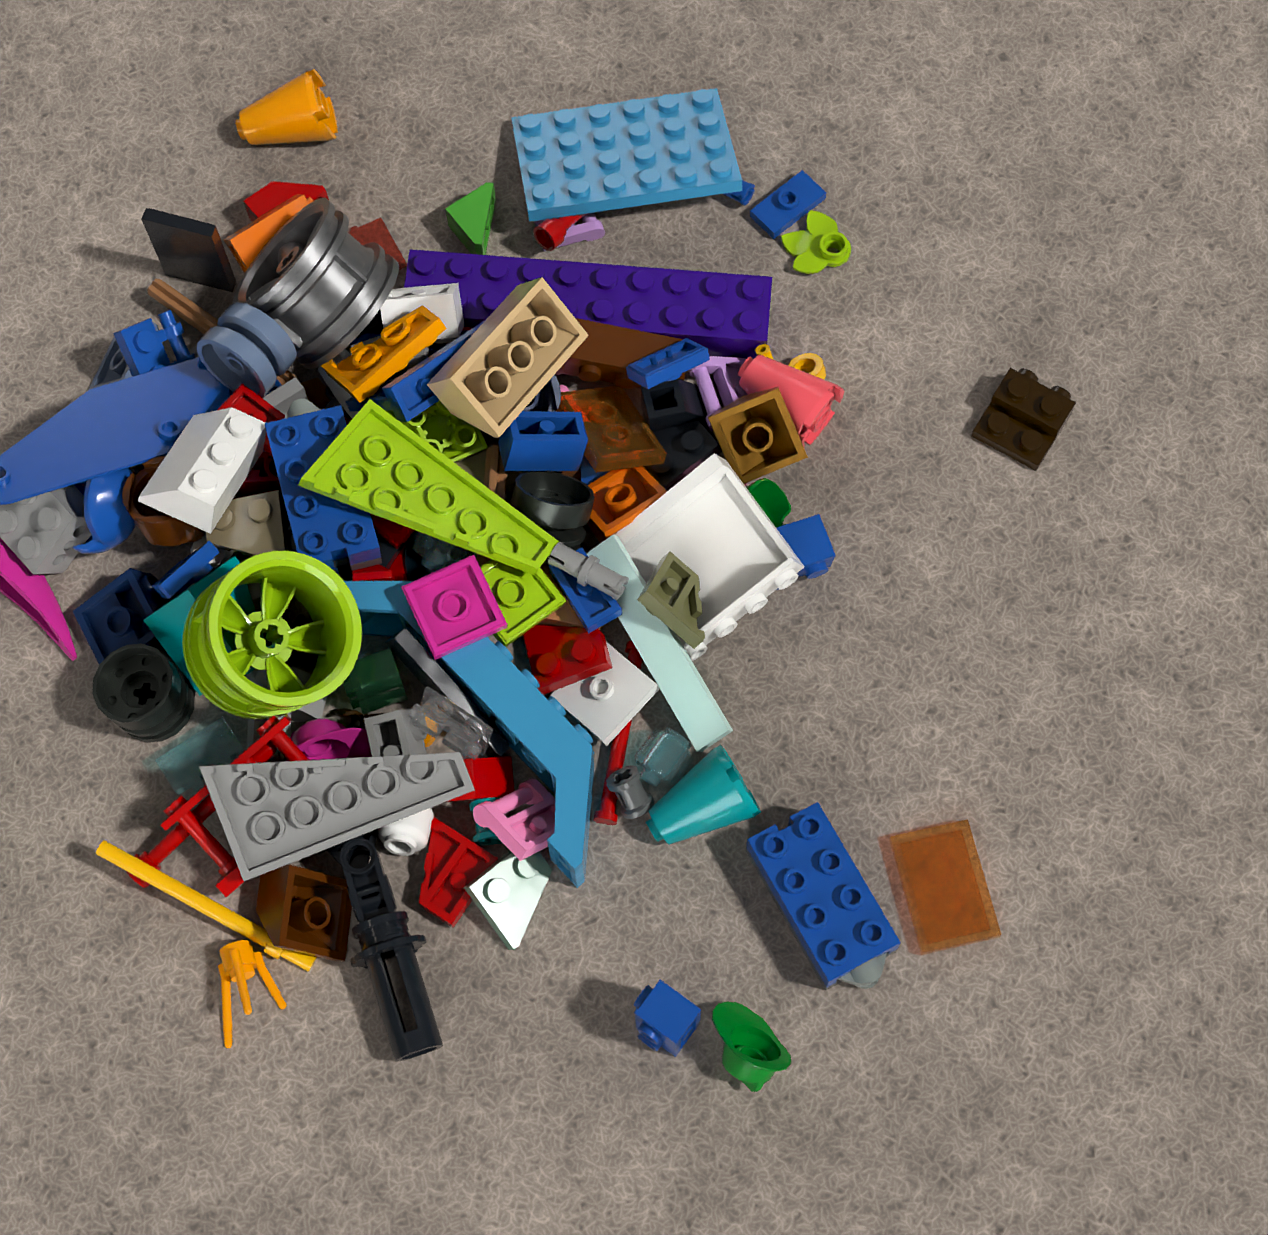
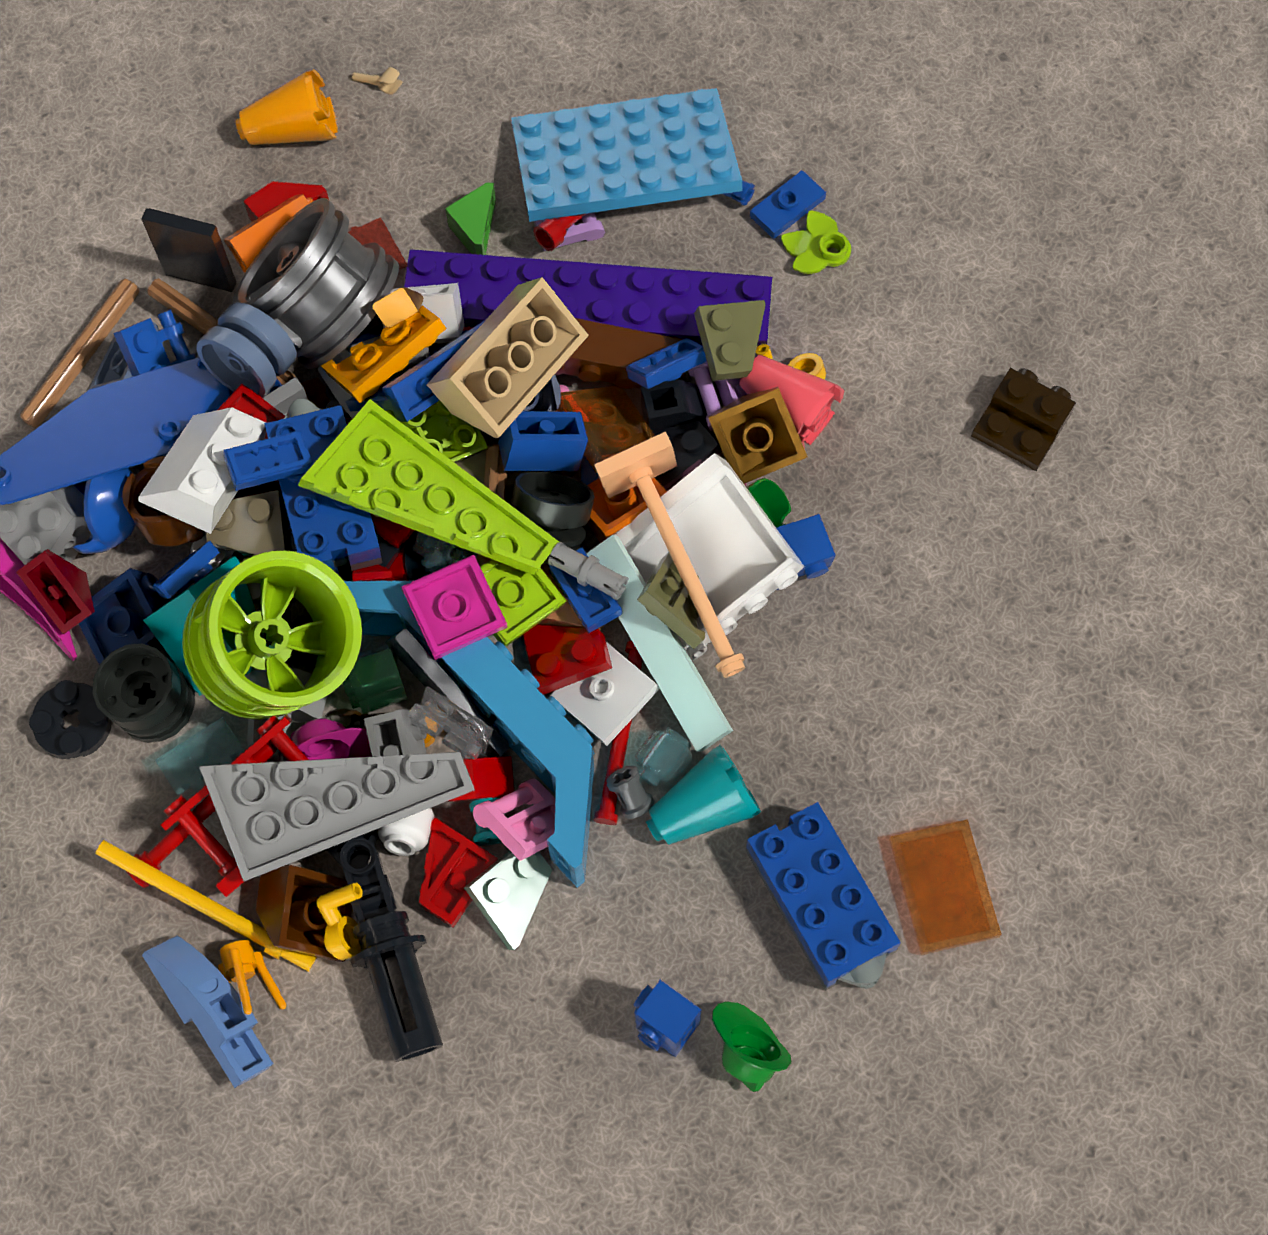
none -> dark red slope [16,549,95,634]
none -> medium nougat axle [20,278,139,428]
none -> black plate [29,680,111,759]
none -> medium blue slope [142,936,273,1088]
none -> blue plate [223,430,313,491]
none -> yellow plate [317,883,363,960]
none -> tan hand [352,67,403,95]
none -> slope [372,287,424,328]
none -> light nougat tile [594,431,745,678]
none -> olive wing [694,300,766,381]

